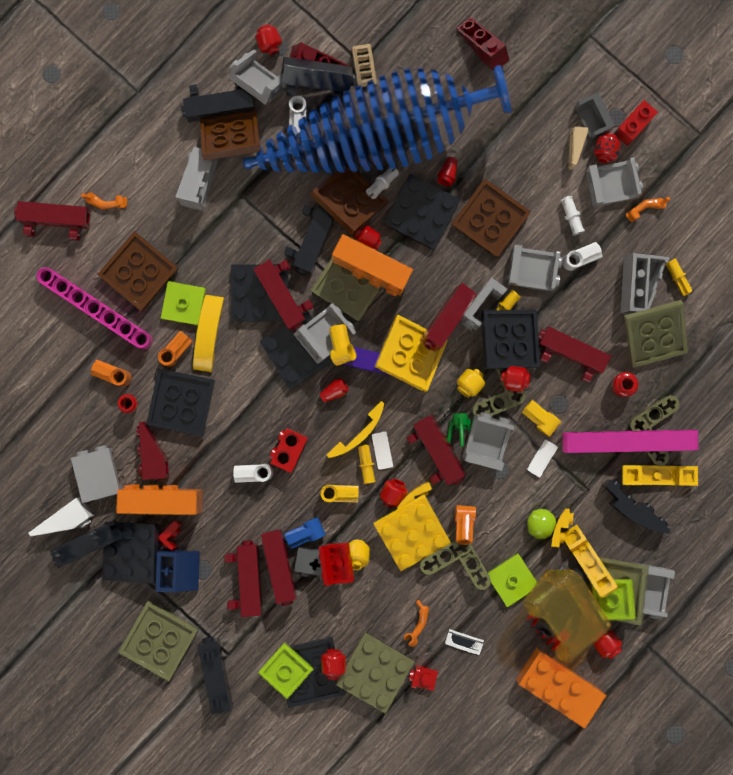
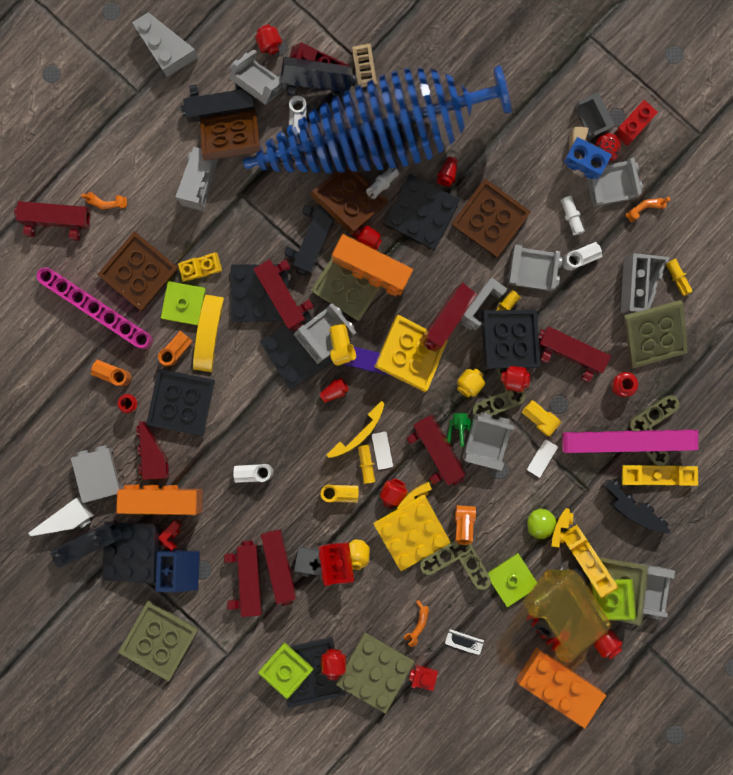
black brick [197,636,233,715] -> none
red brick [269,428,308,473] -> none
blue piece [284,517,326,549] -> none
dark red slope [456,17,510,70] -> none
none -> light grey wedge [132,12,198,77]
none -> yellow slope [178,252,222,282]
none -> blue brick [563,137,612,179]

